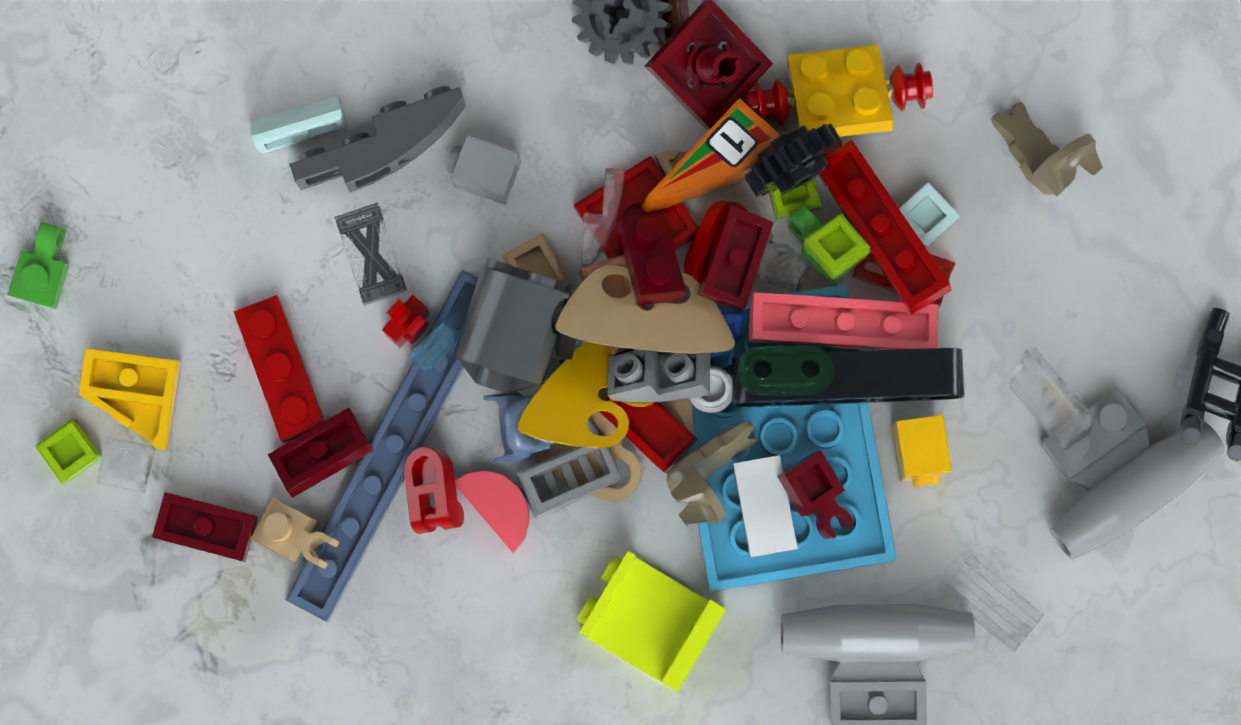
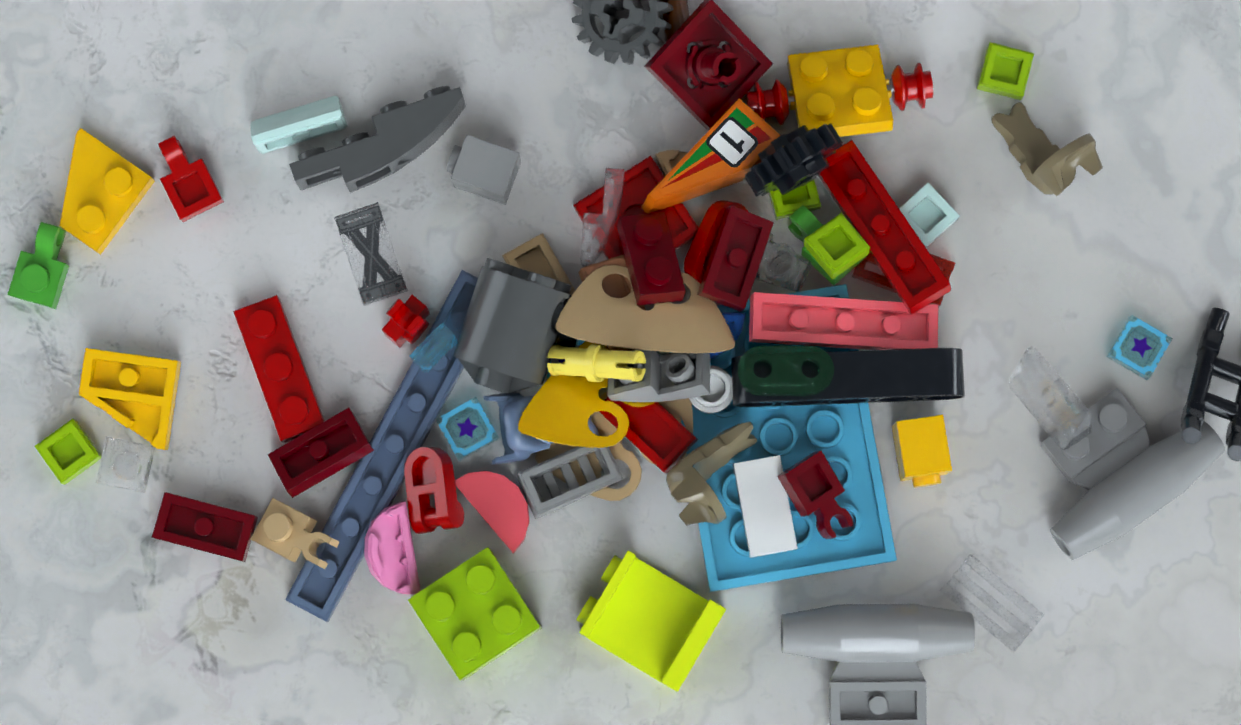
none -> yellow wing [59,128,155,255]
none -> red plate [158,136,224,222]
none -> bright pink plate [364,501,421,594]
none -> lime brick [408,547,542,681]
none -> tile [435,397,500,461]
none -> light yellow pin [547,344,646,382]
none -> lime tile [977,42,1034,100]
none -> tile [1106,315,1173,380]

